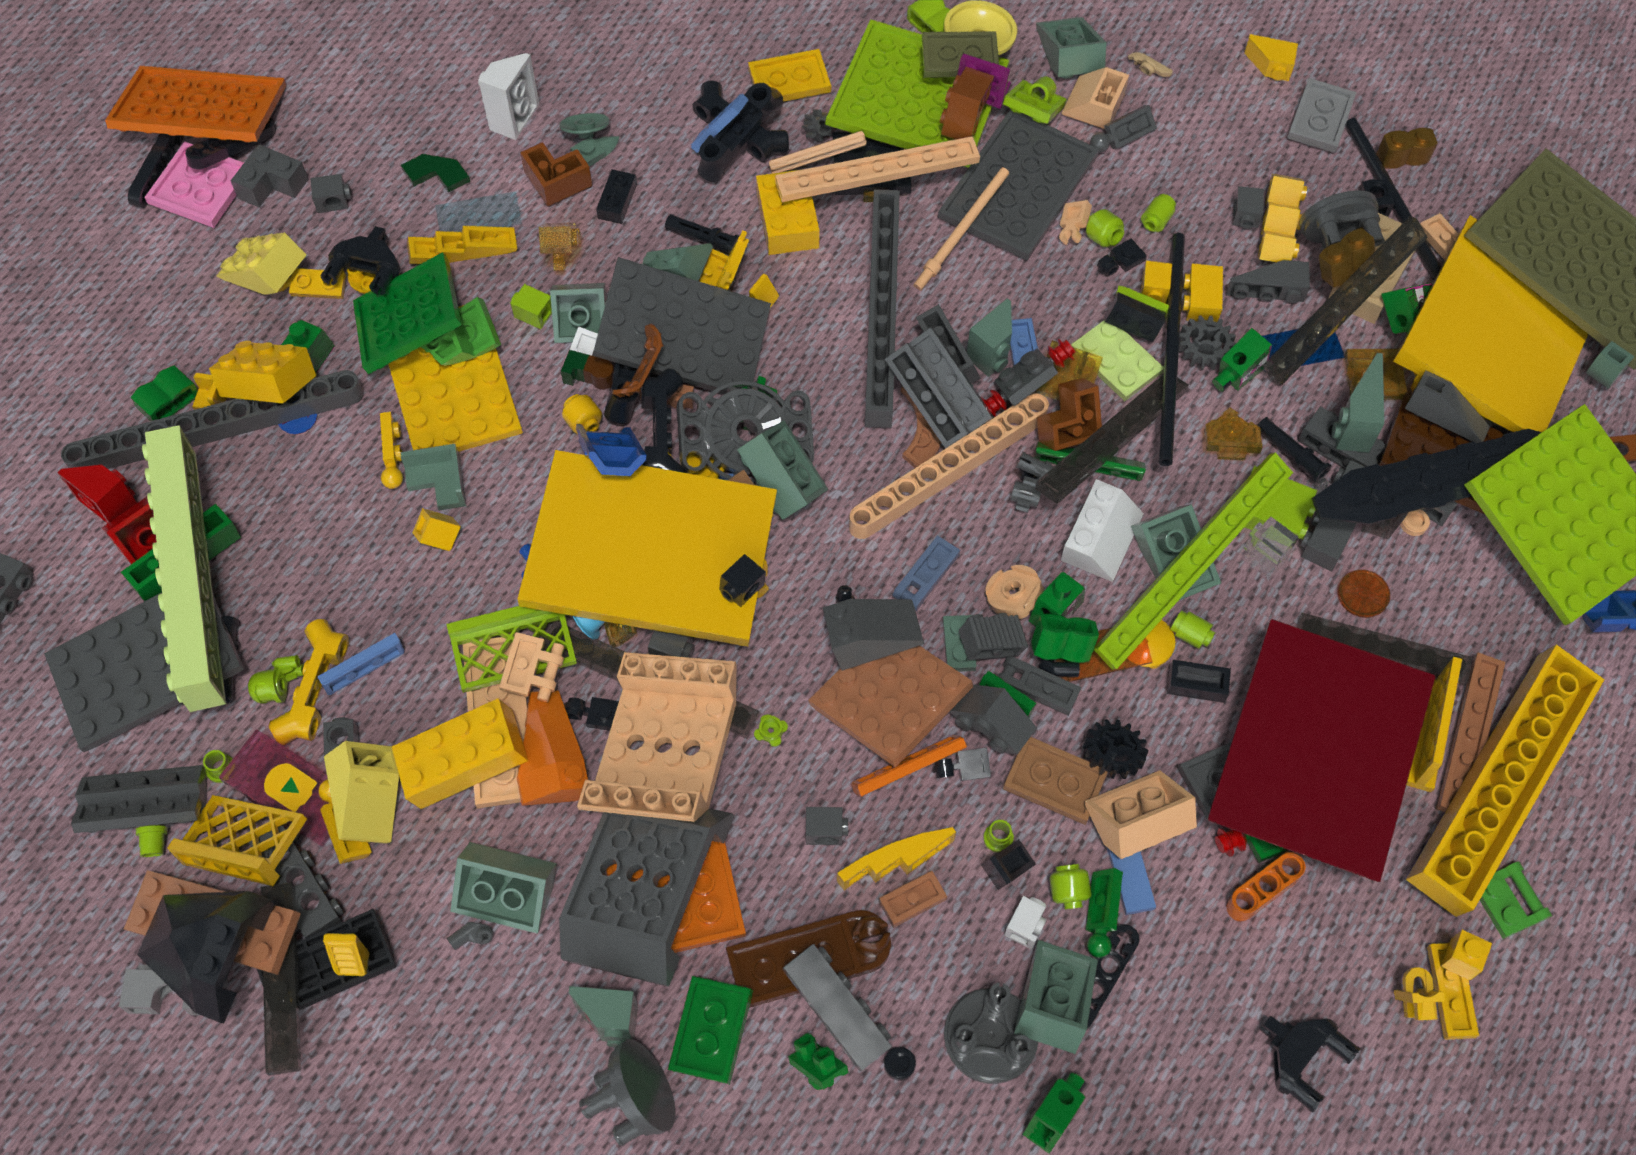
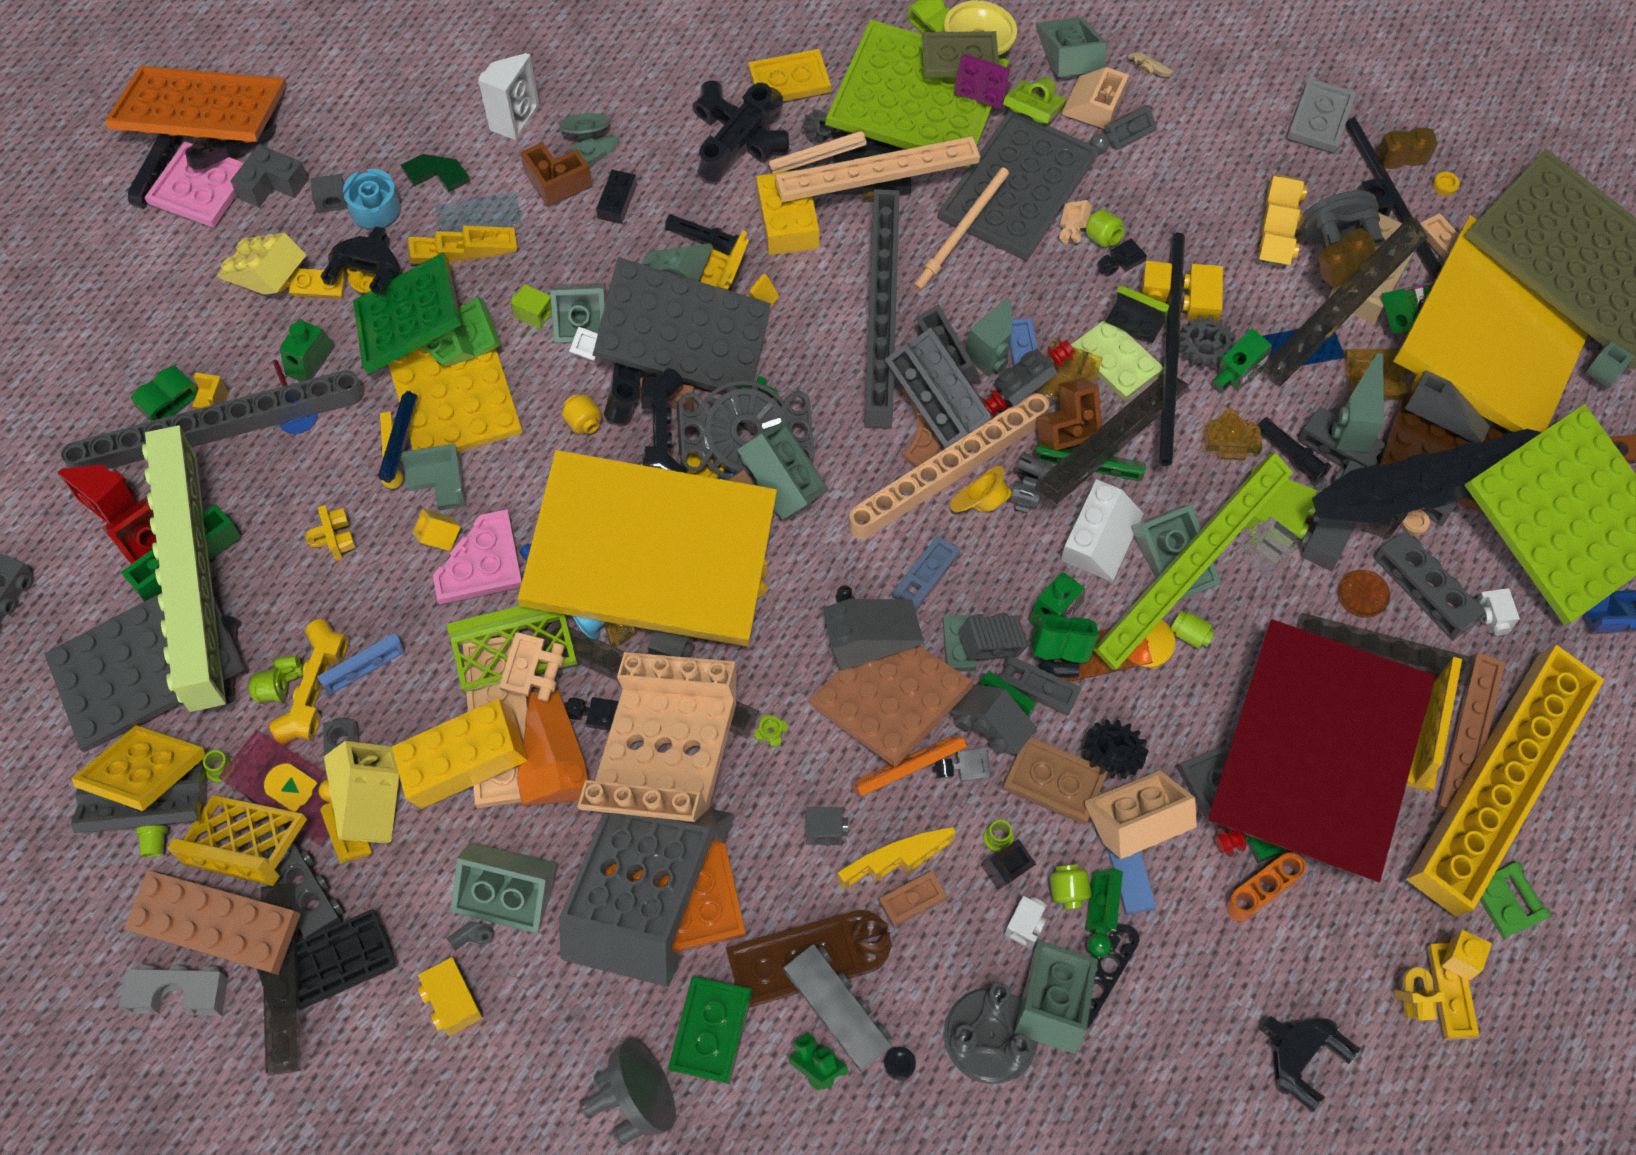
black wedge [137,891,276,1024] -> none
yellow brick [209,340,316,404] -> none
yellow slope [323,933,369,976] -> none
clear yellow brick [539,222,581,271] -> none
leg [561,350,613,390] -> none
sand green slope [569,986,638,1048] -> none
blue piece [576,424,646,476] -> none
dark orange piece [612,324,664,397] -> none
medium blue tile [691,93,749,153] -> none
black brick [719,554,766,607] -> none
dark orange brick [940,67,994,139] -> none
light nougat plate [985,565,1044,619] -> none
green torso [1022,1073,1086,1154] -> none
lime brick [1141,194,1176,232] -> none
black piece [1167,660,1231,703] -> none
dark grey slope [1226,260,1310,303] -> none
dark grey brick [1233,186,1264,229] -> none
yellow slope [1244,34,1298,81] -> none
none -> yellow plate [71,725,205,811]
none -> yellow hips [305,505,356,561]
none -> medium azure brick [343,168,401,229]
none -> clear blue axle [378,391,418,483]
none -> yellow brick [417,957,483,1036]
none -> bright pink plate [433,509,522,605]
none -> yellow piece [950,466,1012,512]
none -> dark grey brick [1374,530,1485,641]
none -> yellow tile [1432,172,1460,196]
none -> white brick [1476,588,1520,636]

